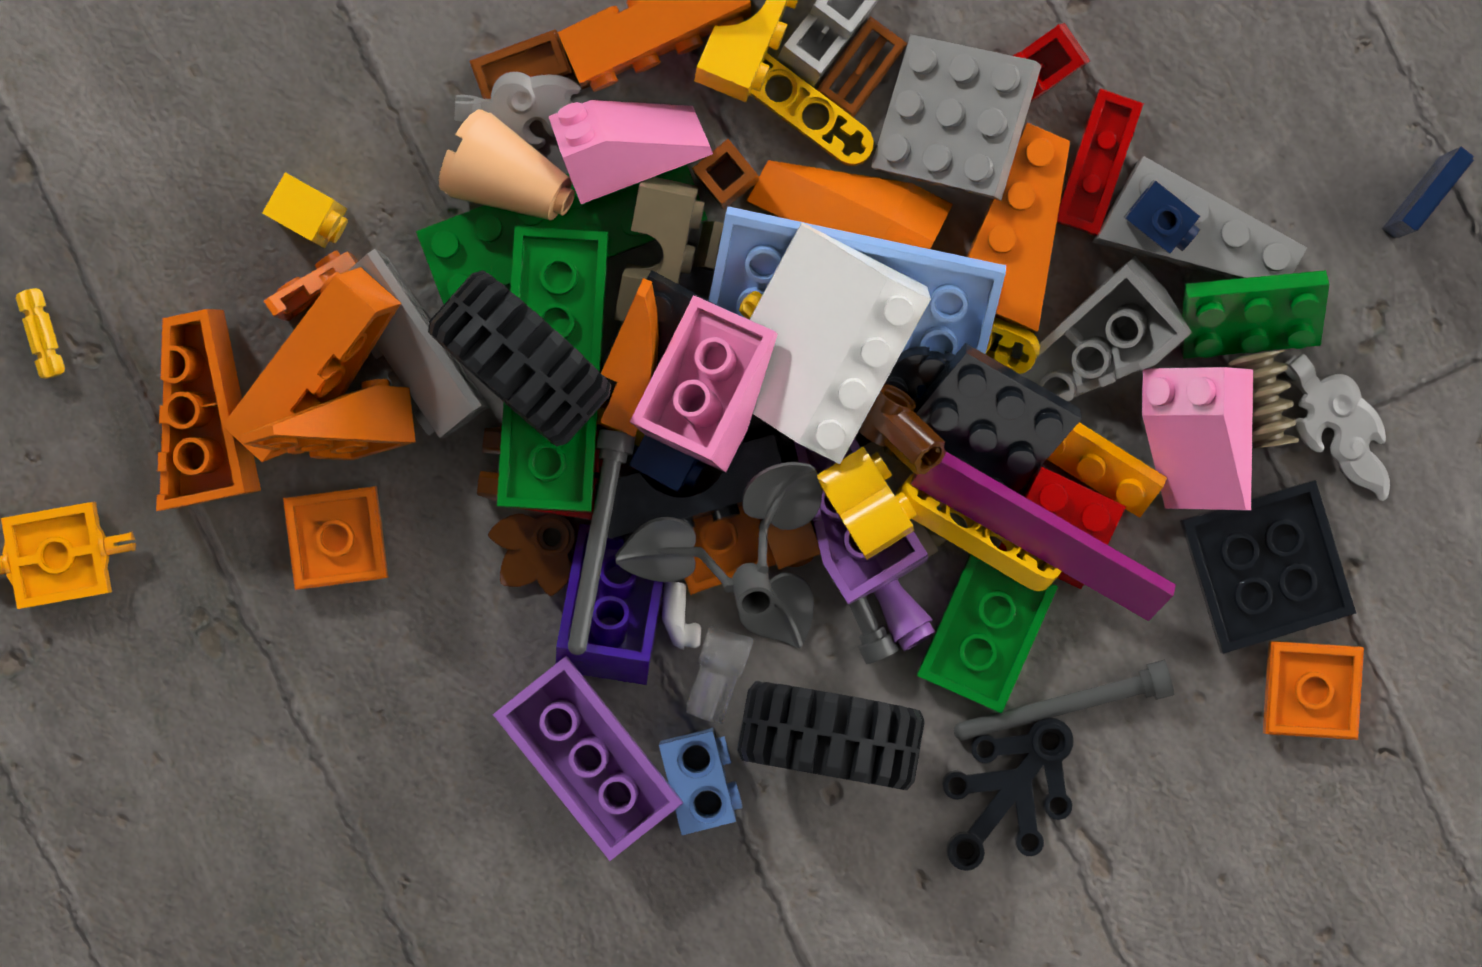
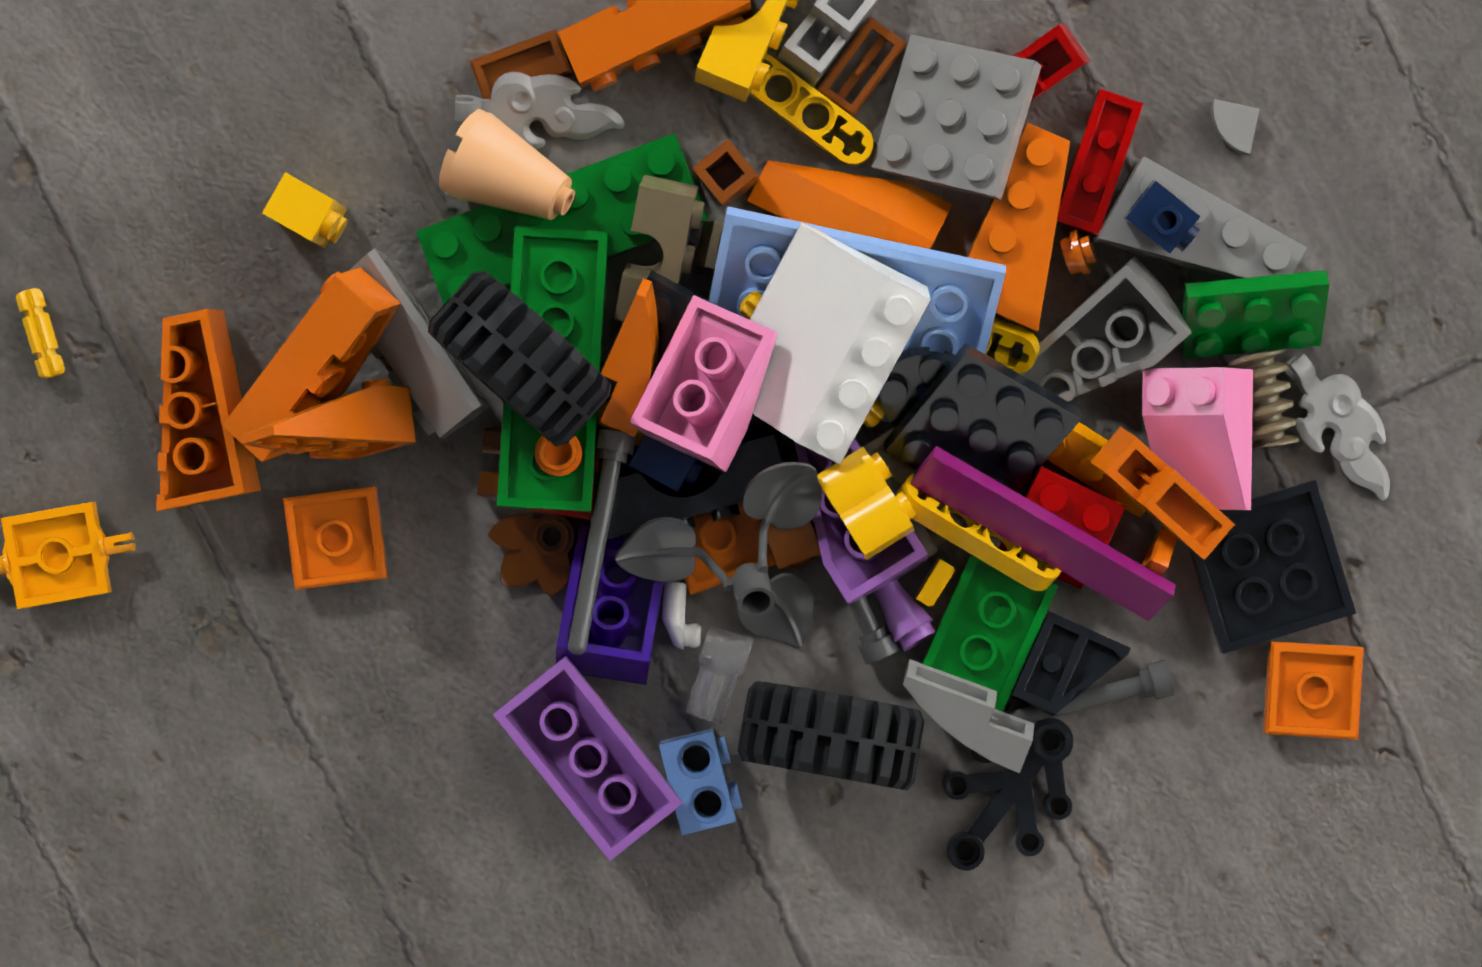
orange wing [263,250,358,321] -> none
bright pink slope [548,100,713,204] -> none
reddish brown piece [859,384,946,474] -> none
dark blue tile [1382,146,1474,239] -> none
none -> orange plate [535,436,582,477]
none -> light grey slope [903,659,1035,774]
none -> yellow tile [914,558,955,607]
none -> black wing [1010,611,1131,716]
none -> orange plate [1060,230,1097,276]
none -> orange slope [1090,426,1235,560]
none -> orange tile [1141,527,1178,576]
none -> light grey tile [1211,99,1260,156]

